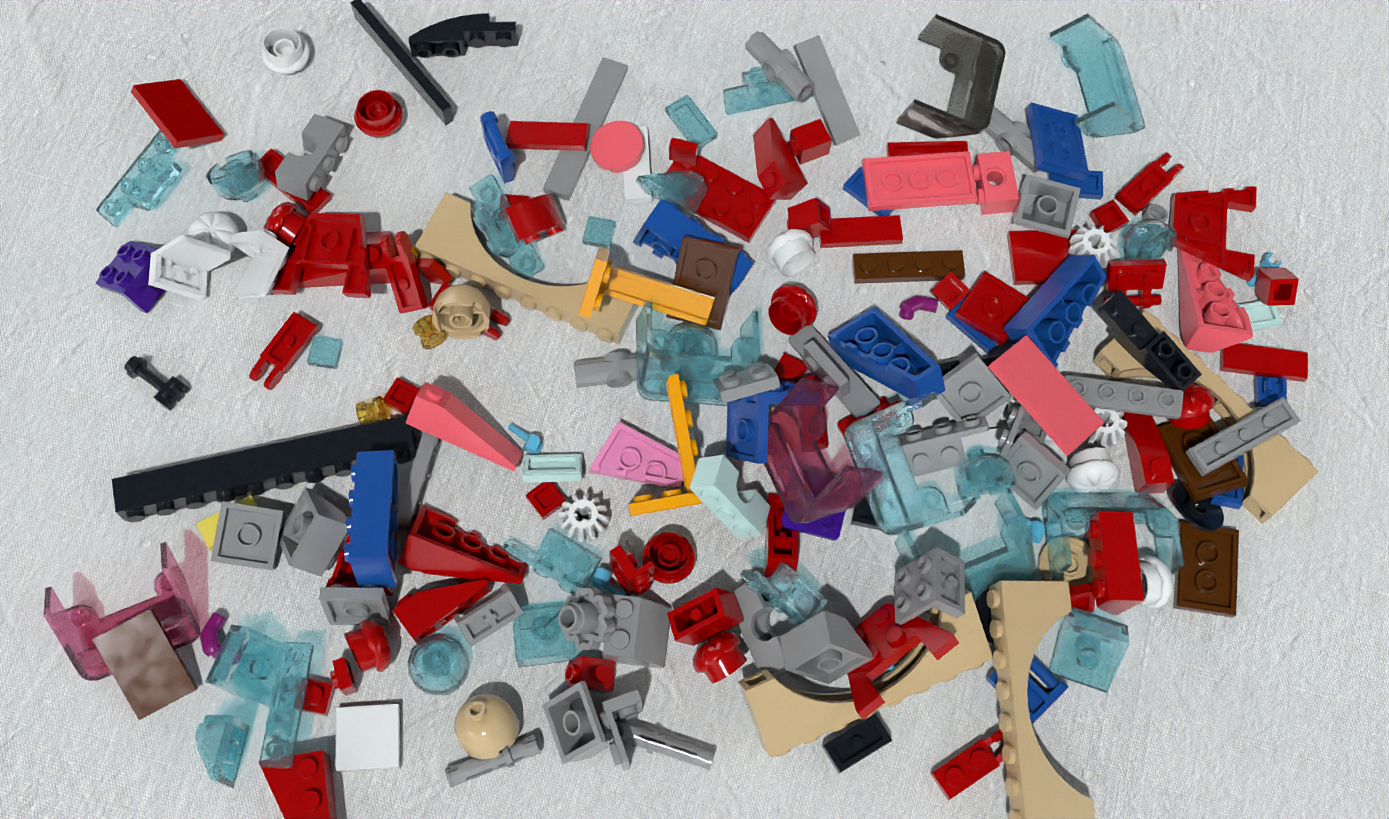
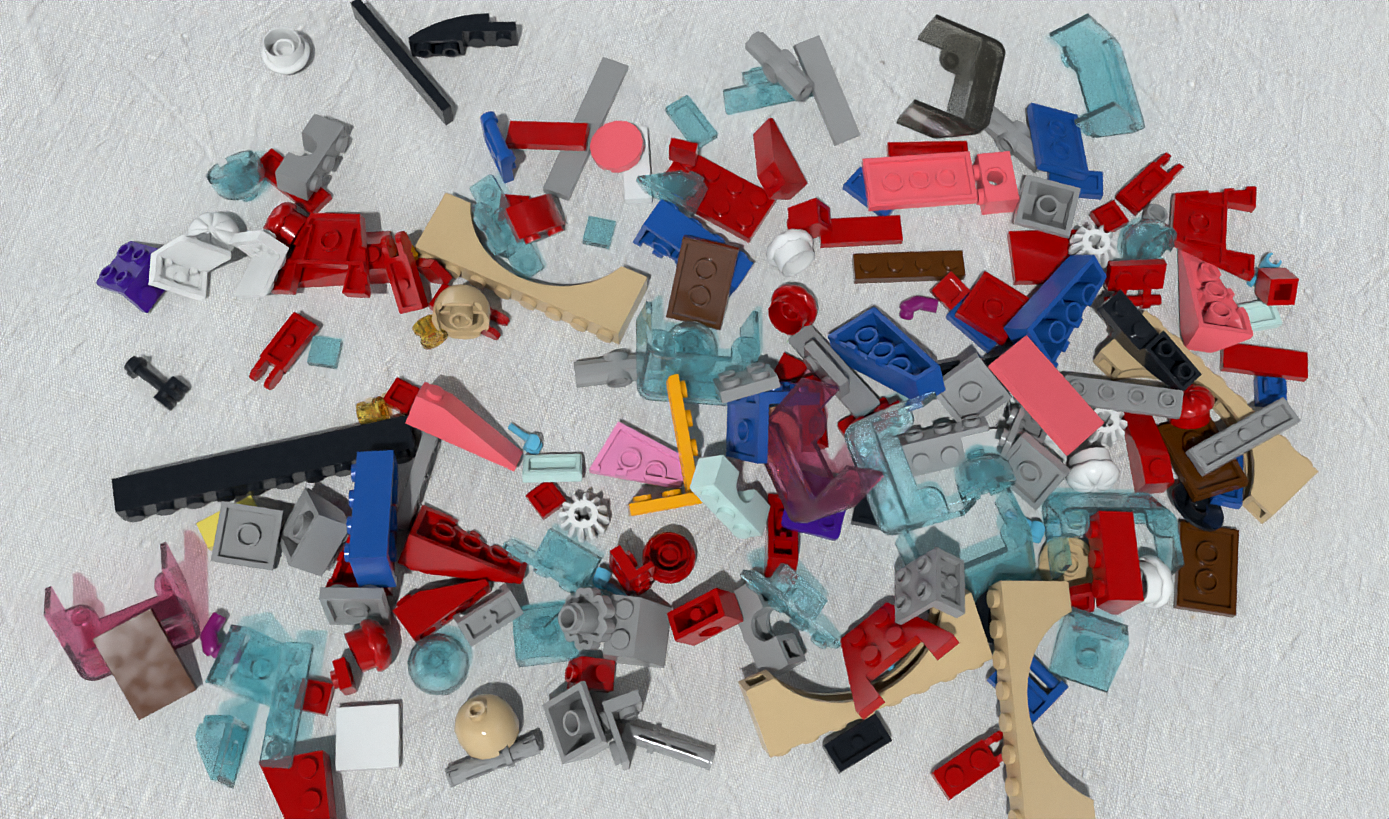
clear light blue bracket [96,130,183,227] -> none
red tile [131,79,224,149] -> none
red piece [354,90,403,138] -> none
light orange bracket [579,246,715,325] -> none
red piece [692,632,747,683] -> none
light grey slope [780,610,873,684] -> none
red brick [787,119,832,165] -> none

